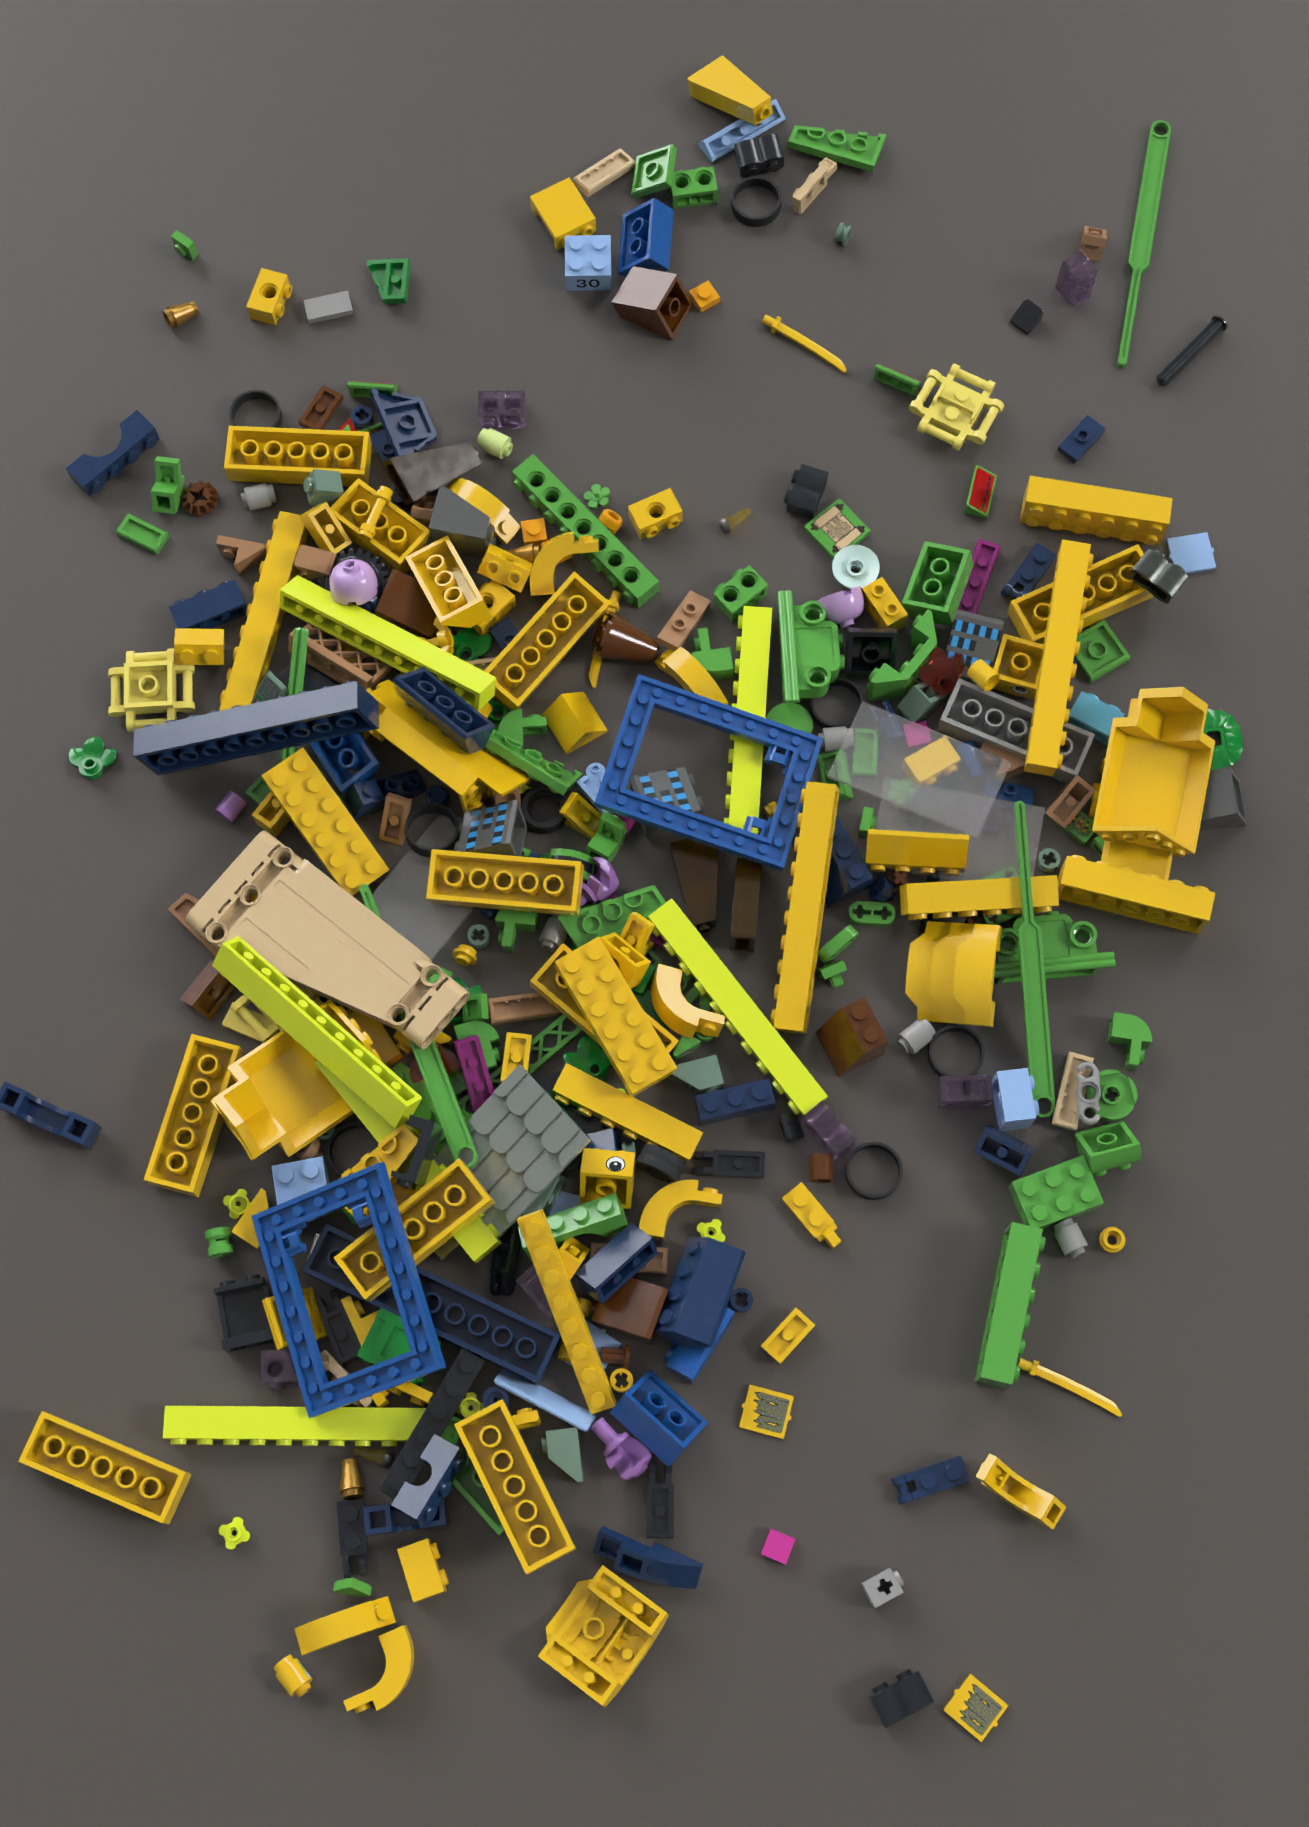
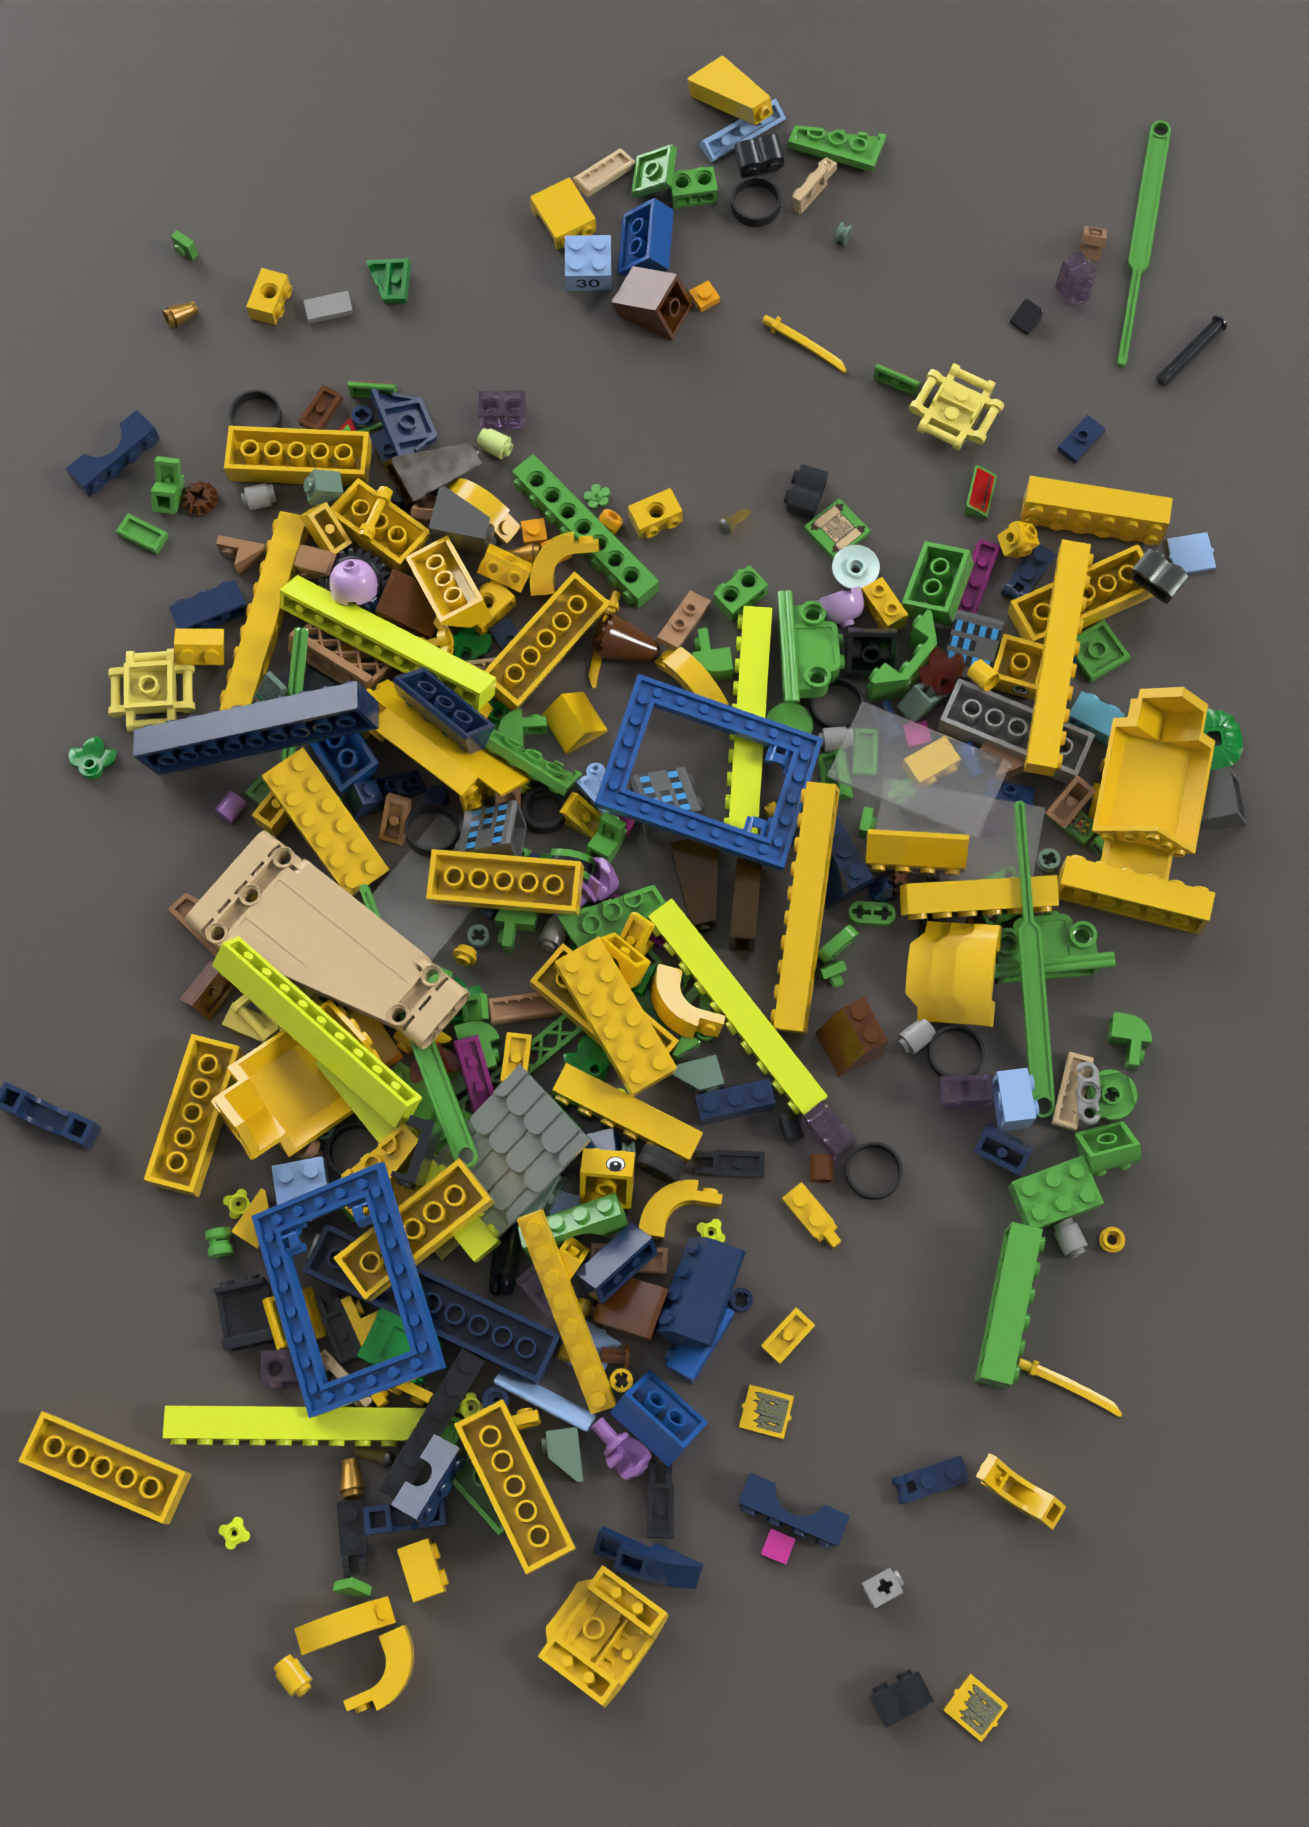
none -> dark blue arch [738,1473,850,1549]
none -> yellow brick [997,521,1040,558]

